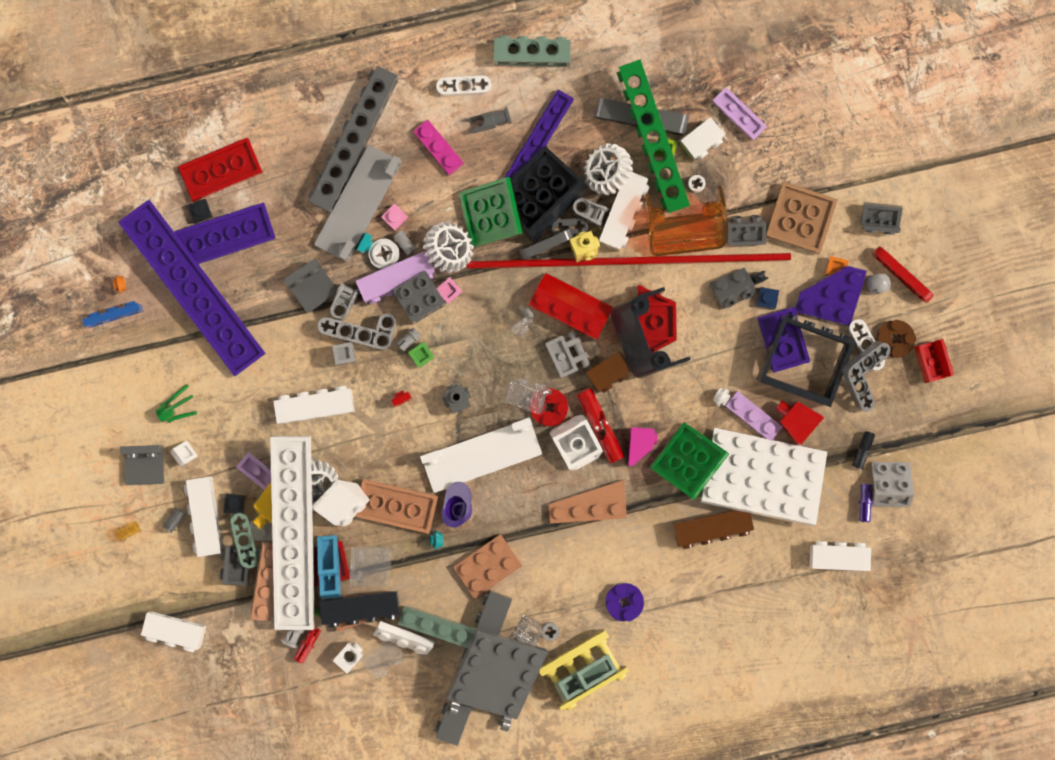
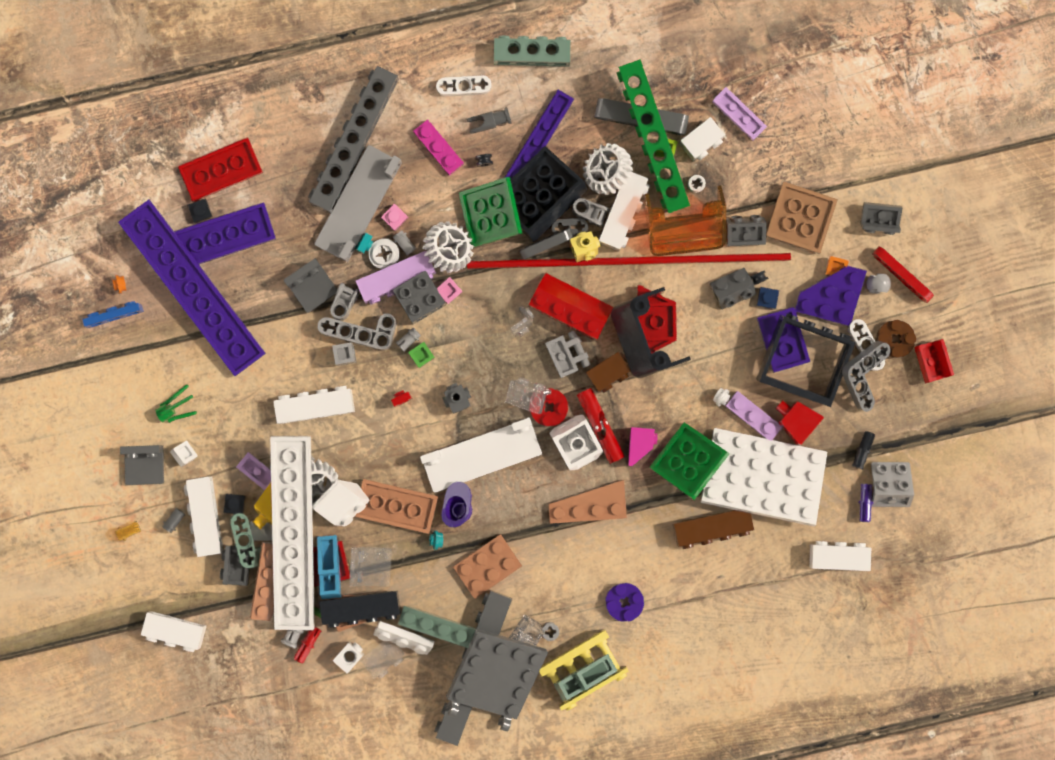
none -> black bush [475,154,493,167]

